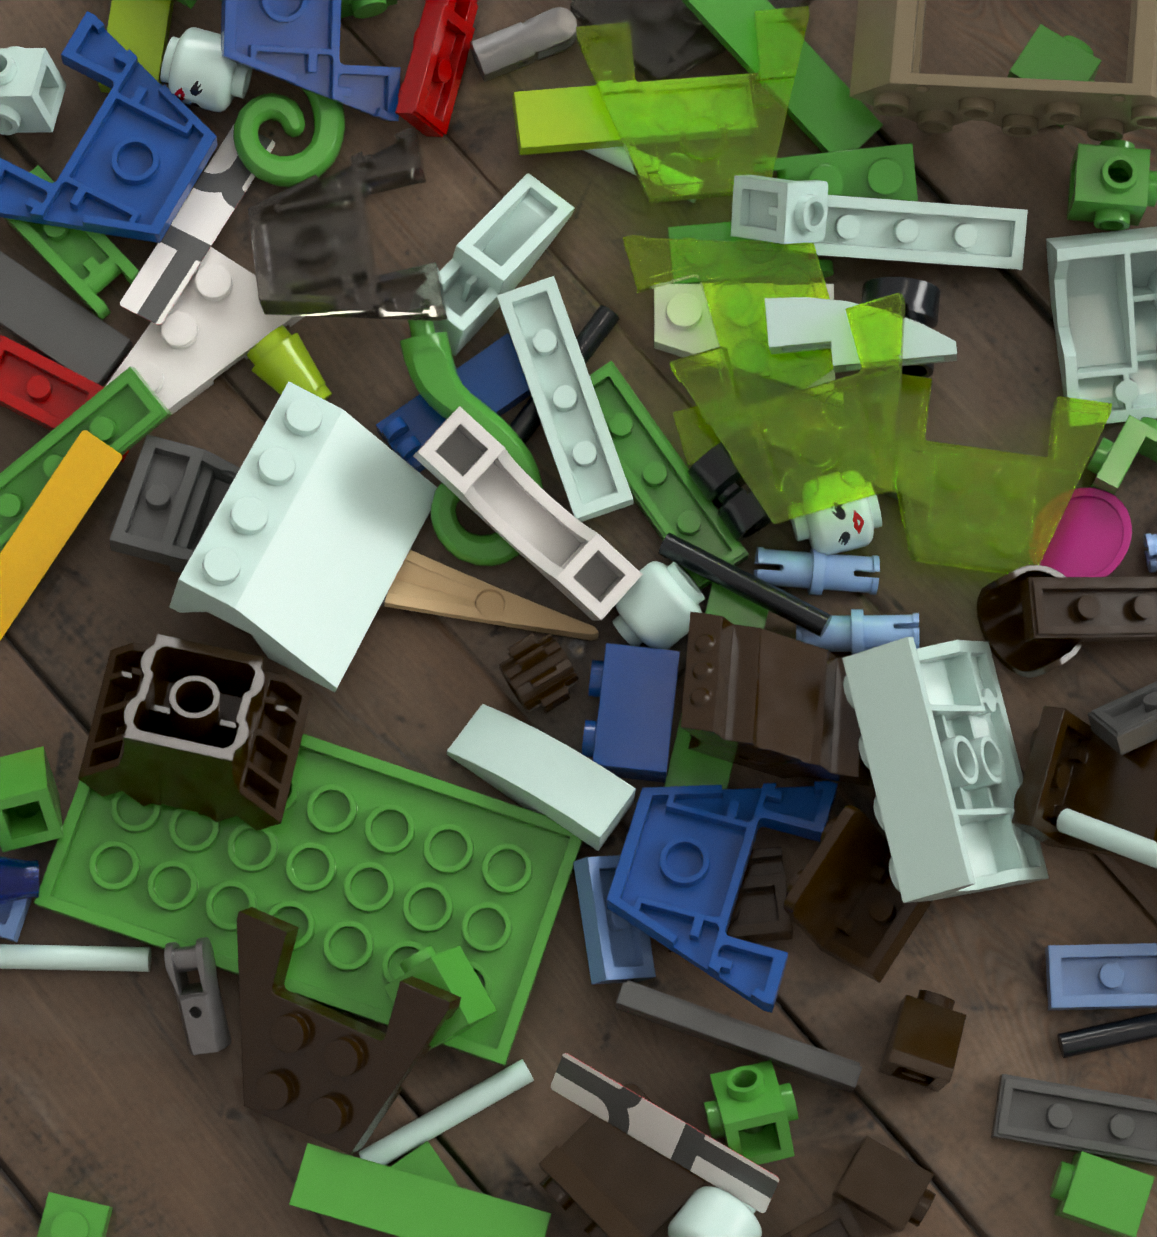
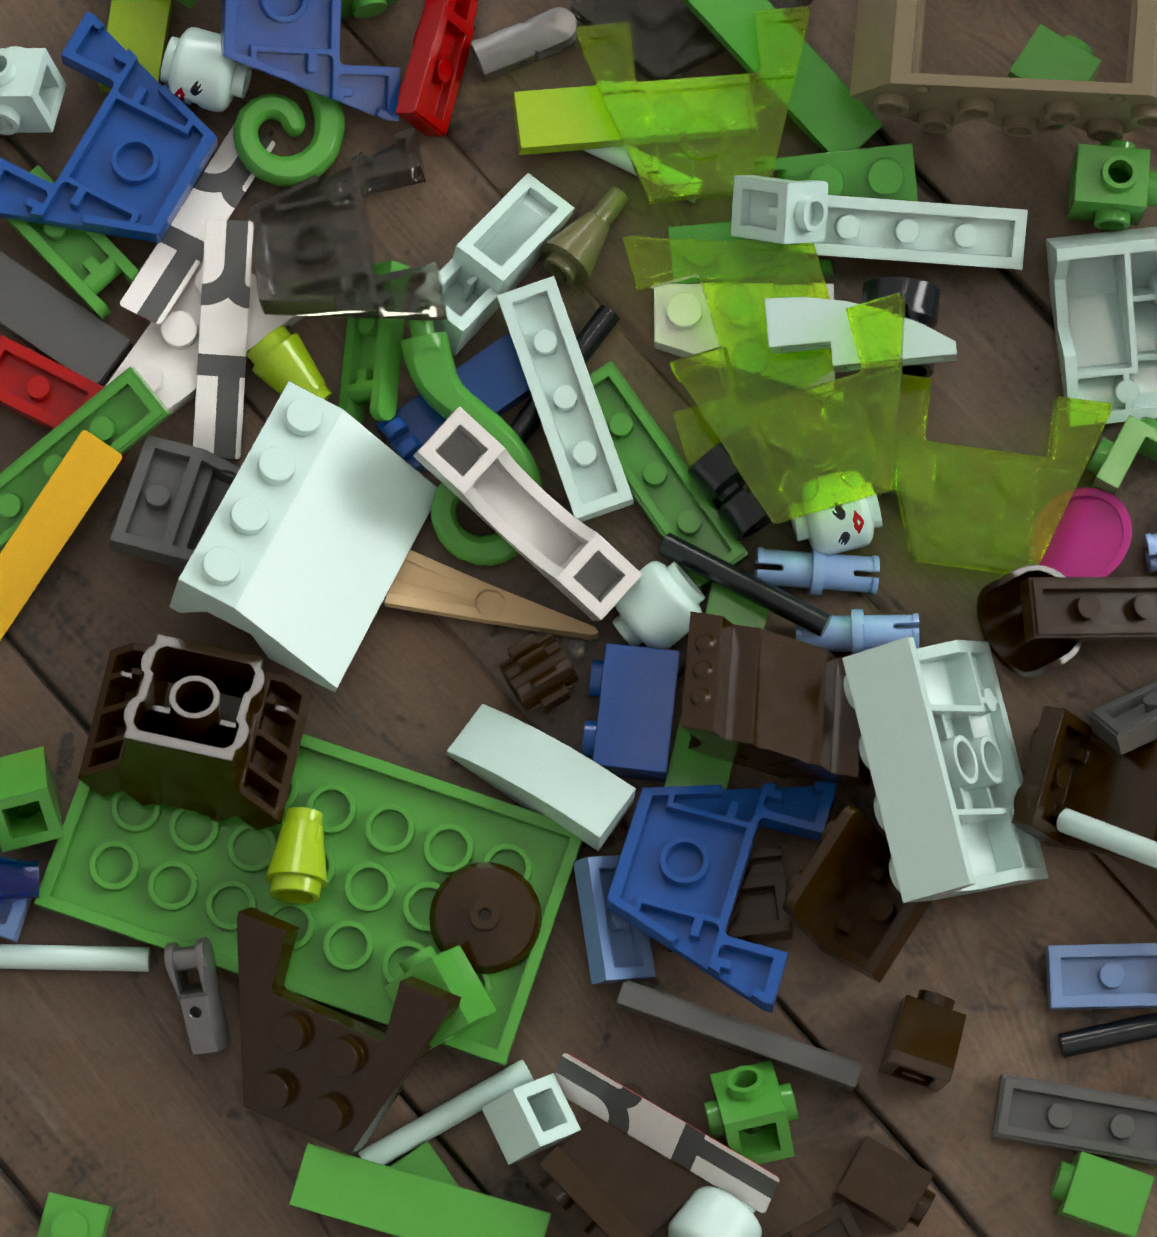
none -> sticker [193,218,254,459]
none -> lime cone [265,807,328,904]
none -> bright green hinge [339,260,410,424]
none -> dark brown piece [429,862,542,974]
none -> light aqua plate [482,1073,581,1165]
none -> olive cone [540,187,629,285]

